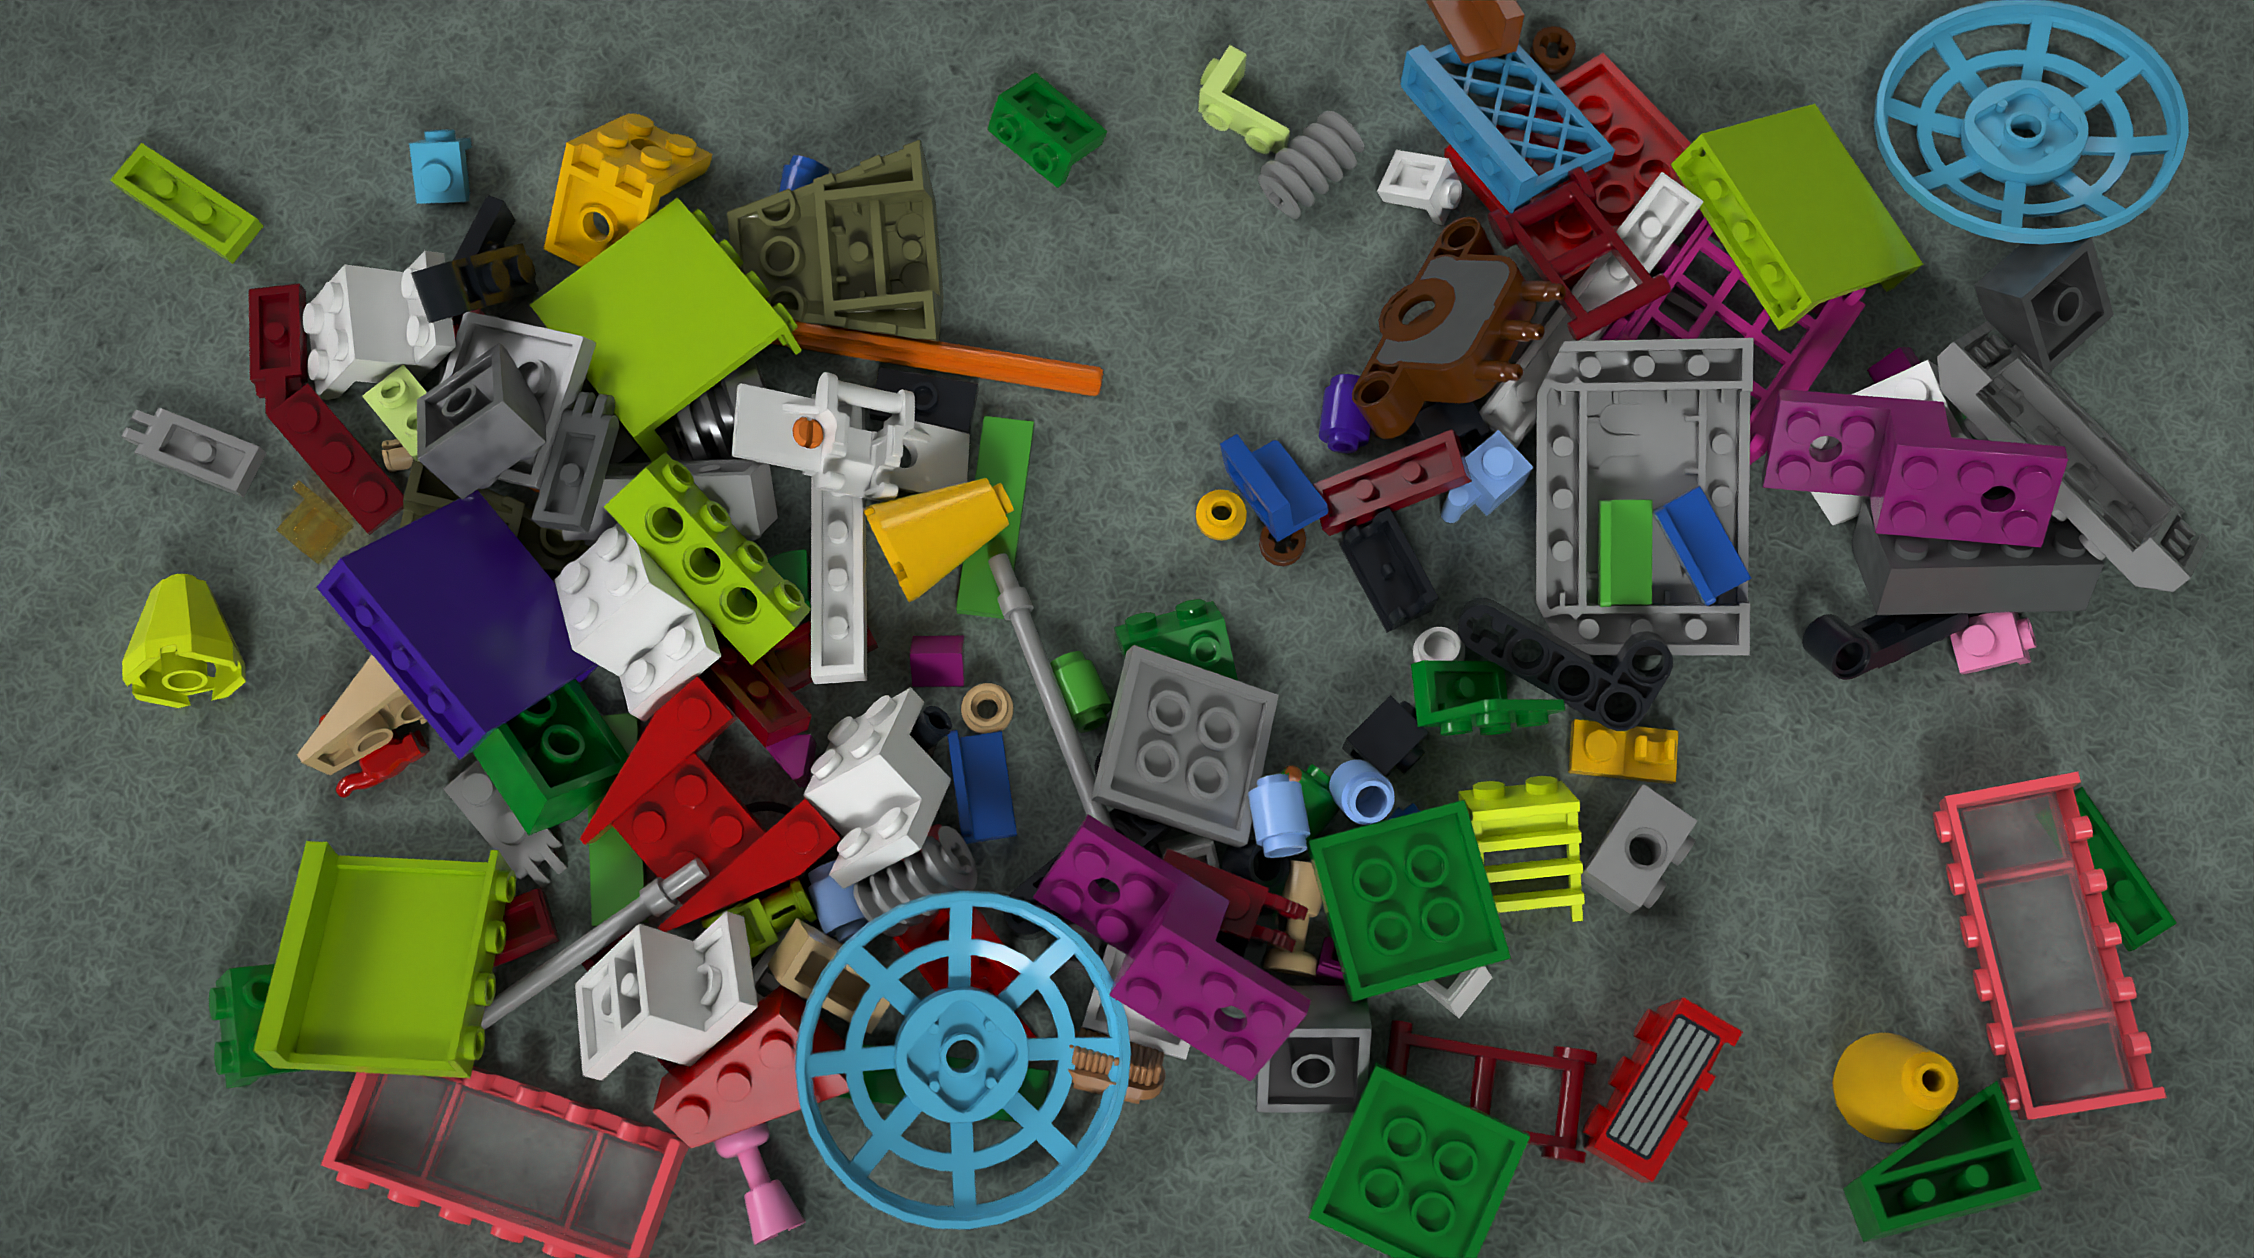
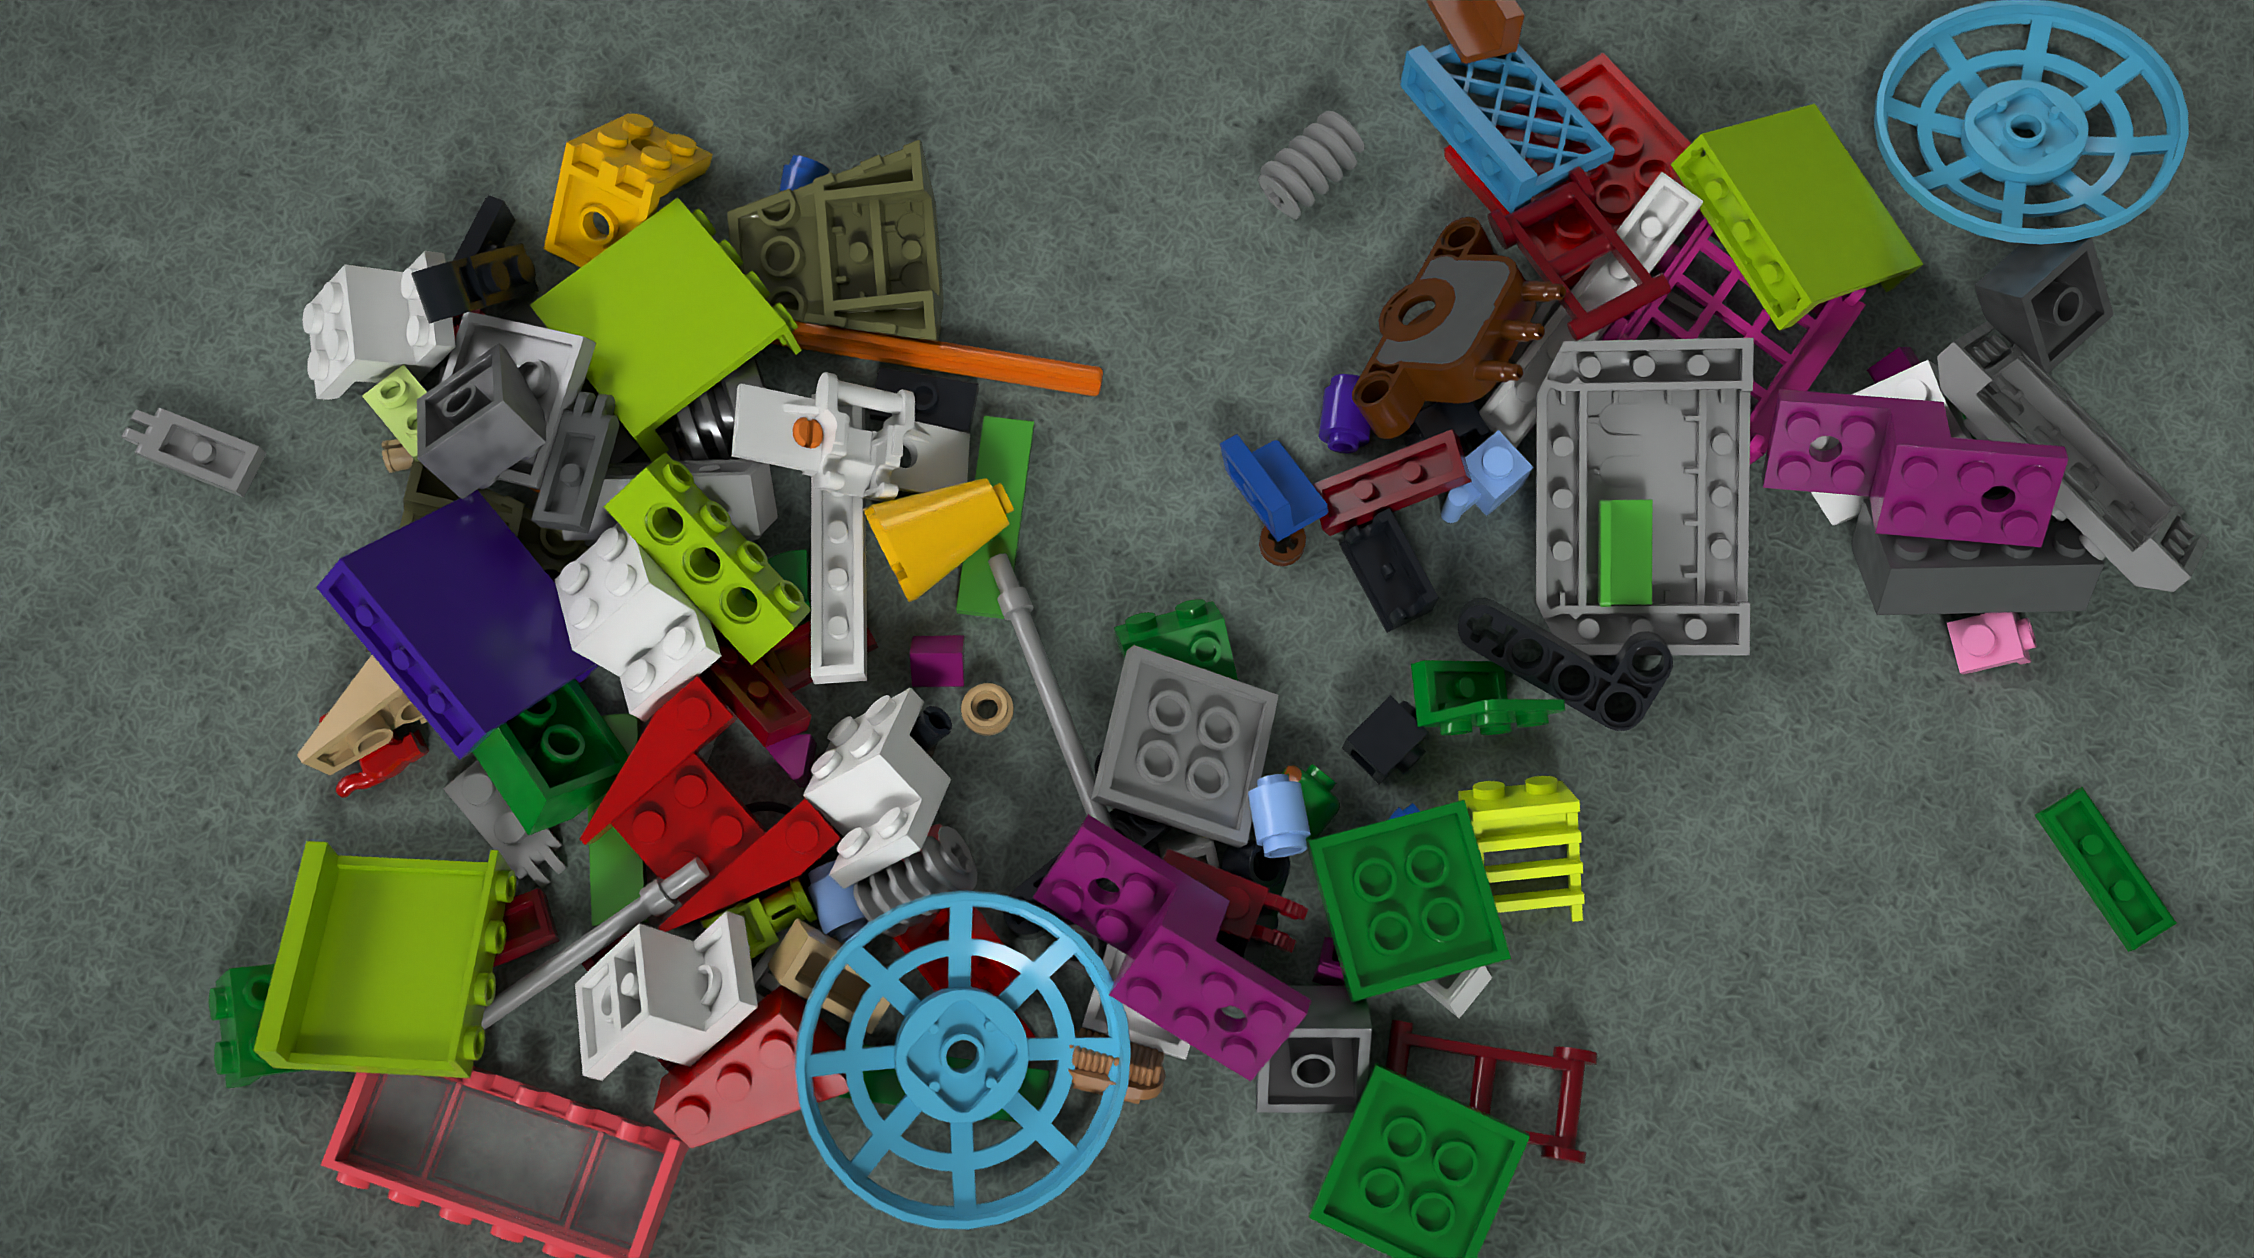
lime plate [110,143,264,264] -> none
neon yellow cone [122,574,246,708] -> none
dark red hinge [249,283,308,415] -> none
dark red plate [266,383,404,535] -> none
clear yellow panel [276,480,354,564] -> none
medium azure bracket [409,130,471,204] -> none
bright pink piece [713,1122,806,1245] -> none
blue panel [947,730,1017,844] -> none
green bracket [987,72,1107,188] -> none
bright green brick [1050,651,1113,733] -> none
yellow plate [1195,489,1247,540] -> none
yellowish green bracket [1198,45,1290,154] -> none
tan piece [1263,860,1322,978] -> none
light blue brick [1329,760,1395,825] -> none
white bracket [1377,150,1462,225] -> none
white plate [1413,627,1465,663] -> none
reddish brown bush [1529,26,1576,75] -> none
yellow plate [1568,719,1678,784] -> none
light grey brick [1581,784,1697,914] -> none
wedge [1583,997,1743,1183] -> none
blue panel [1653,486,1752,606] -> none
black plate [1802,613,1969,680] -> none
yellow cone [1832,1033,1958,1143] -> none
green wedge [1843,1081,2042,1243] -> none
clear window [1933,771,2166,1120] -> none

